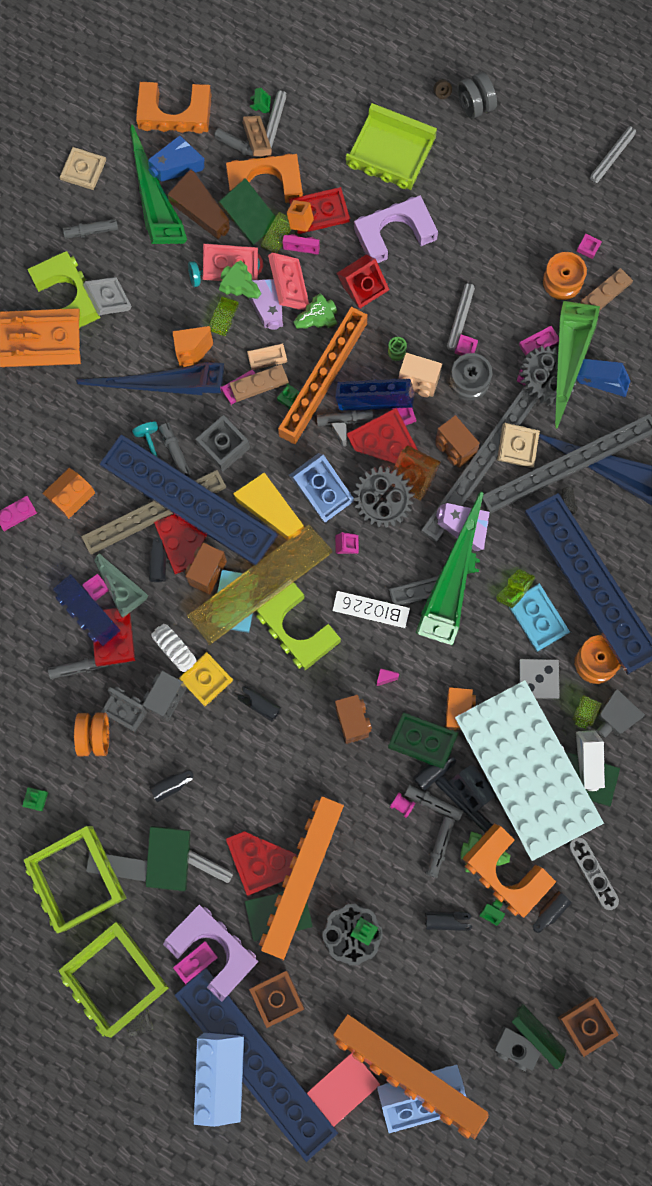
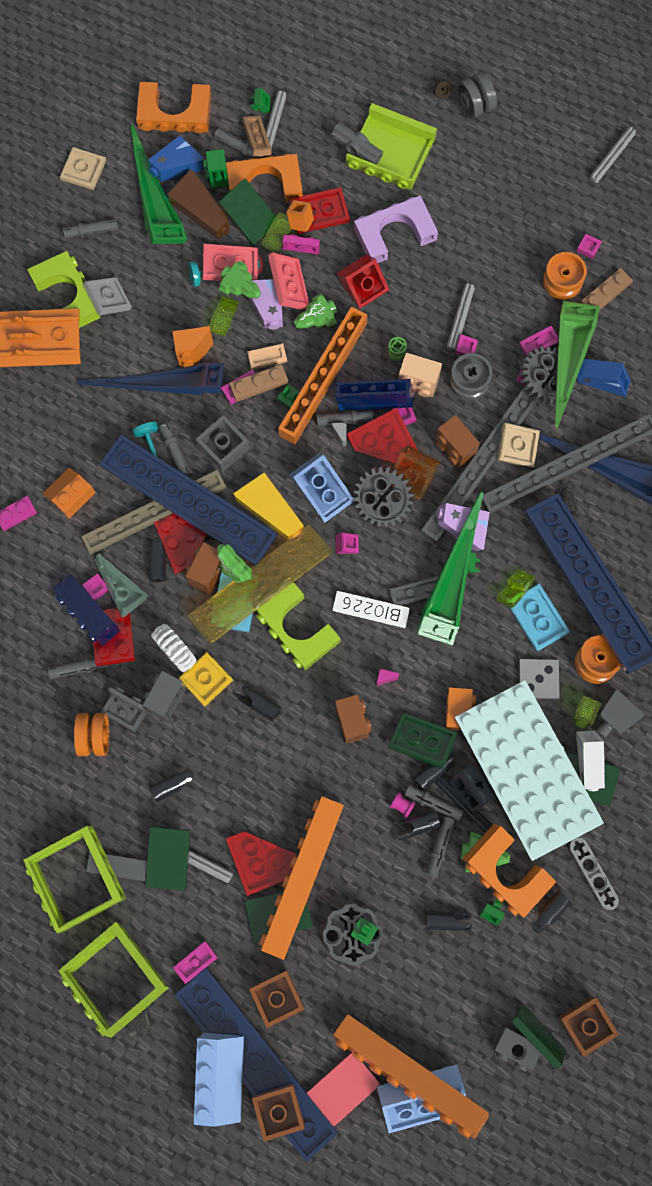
green tile [22,787,48,812] -> none
lavender arch [163,905,258,1002] -> none
none -> green brick [203,149,229,189]
none -> bright green rock [217,544,252,583]
none -> dark orange brick [252,1083,305,1142]
none -> dark grey piece [331,123,383,165]
none -> black piece [393,810,441,840]

